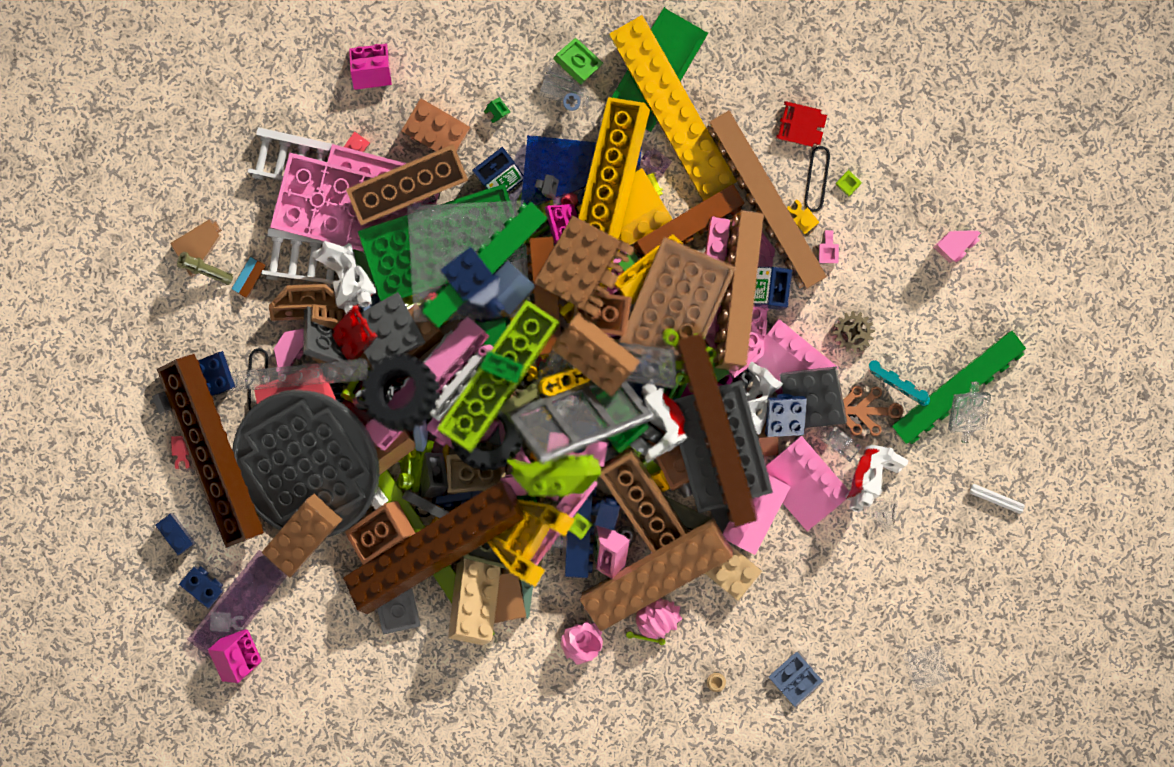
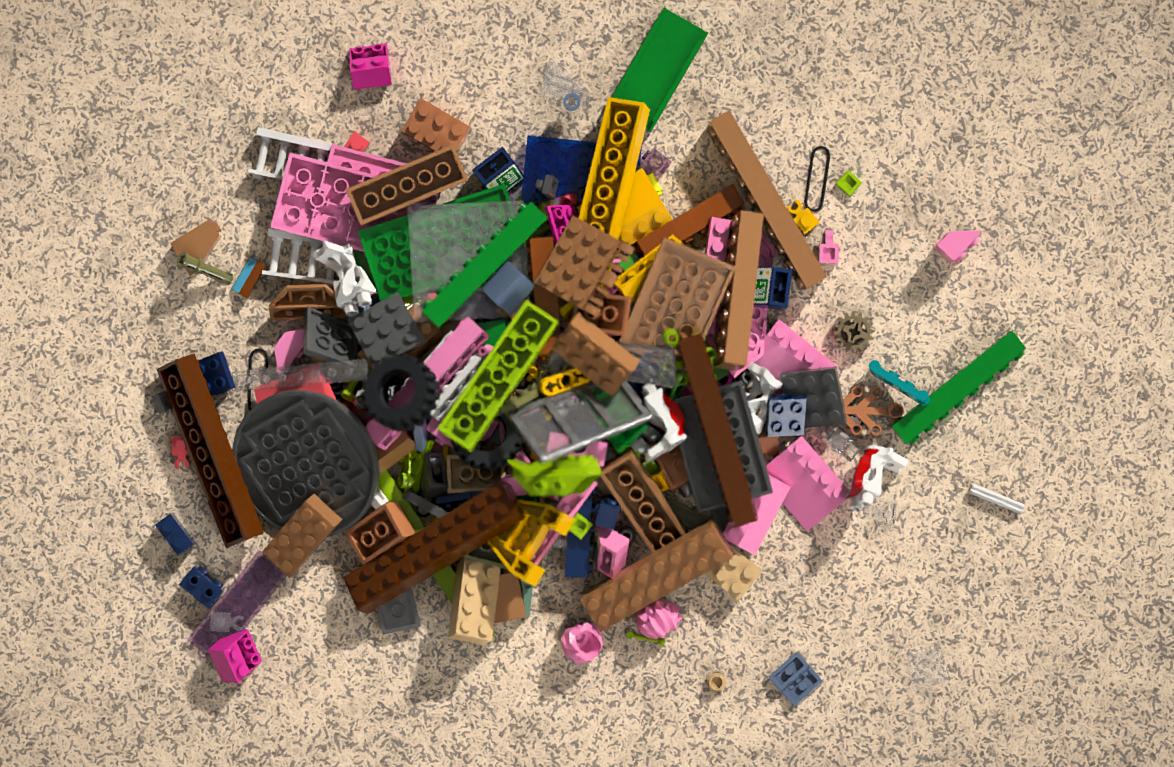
medium nougat slope [311,304,346,329] -> none
red plate [332,305,377,361] -> none
dark blue plate [440,246,505,317] -> none
green plate [480,351,525,384] -> none
green tile [484,97,511,123] -> none
bright green hinge [553,37,603,85] -> none
yellow plate [608,15,737,201] -> none
red plate [776,101,827,147] -> none
clear plate [948,381,991,443] -> none

